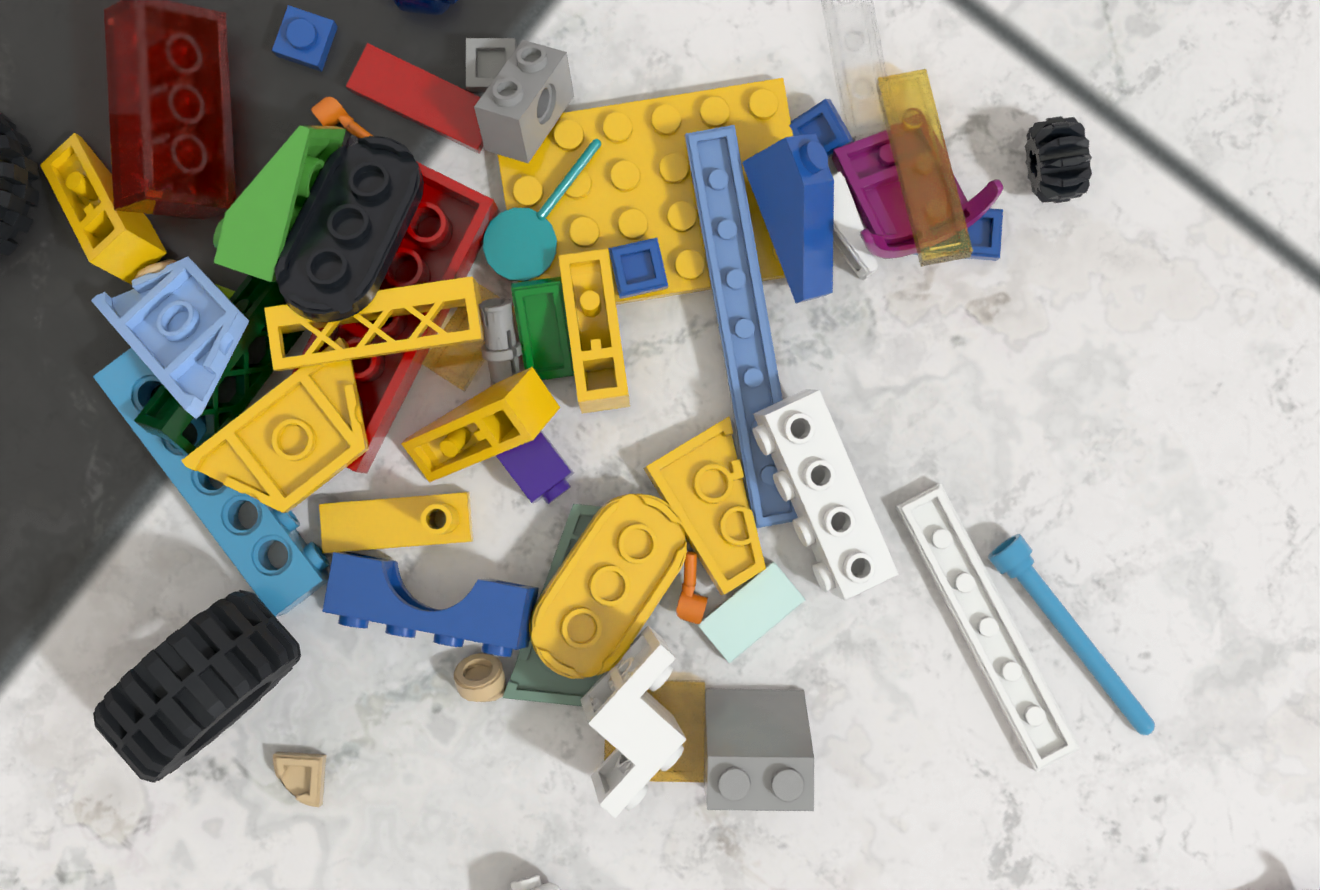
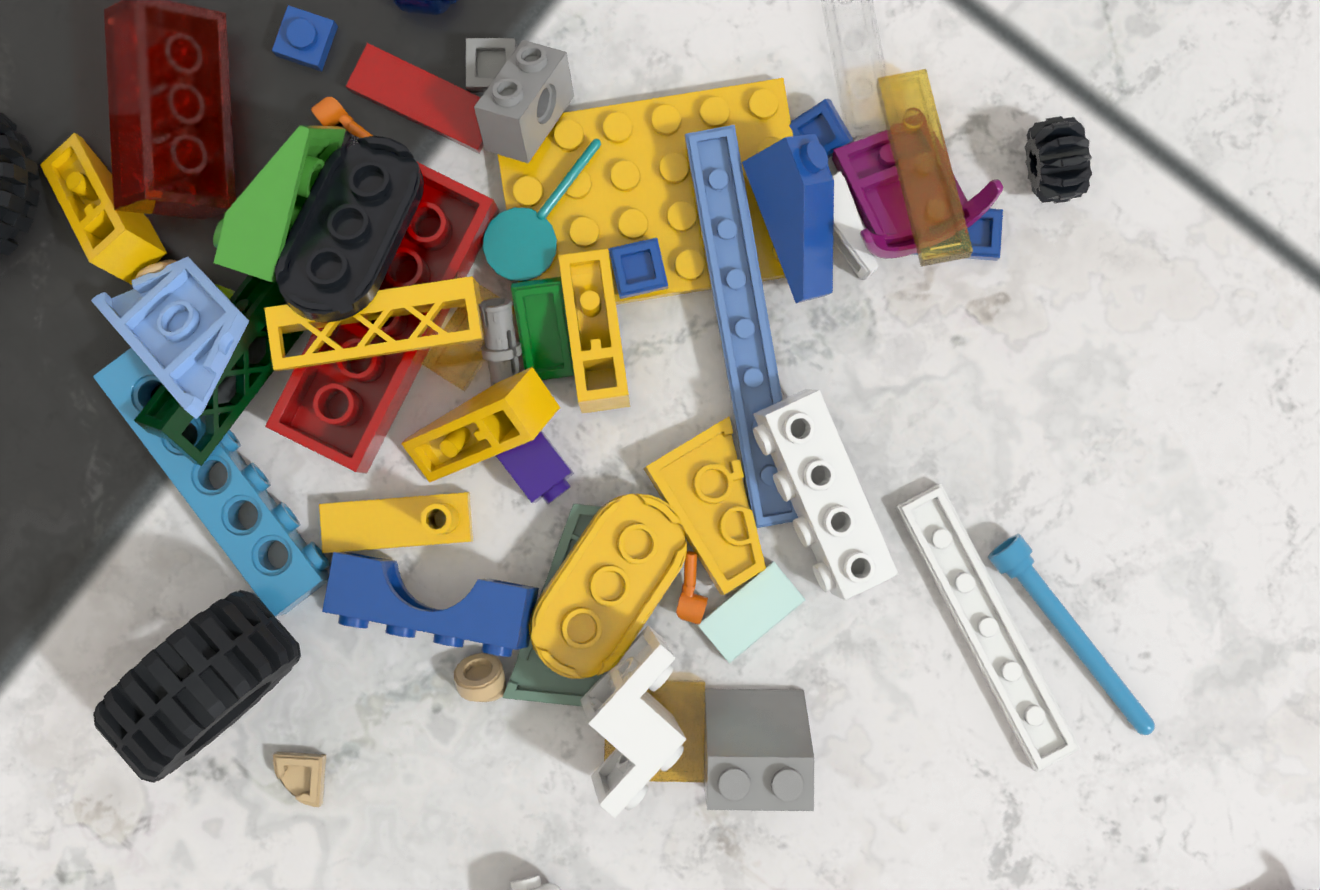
yellow wing [181,337,369,513] -> none

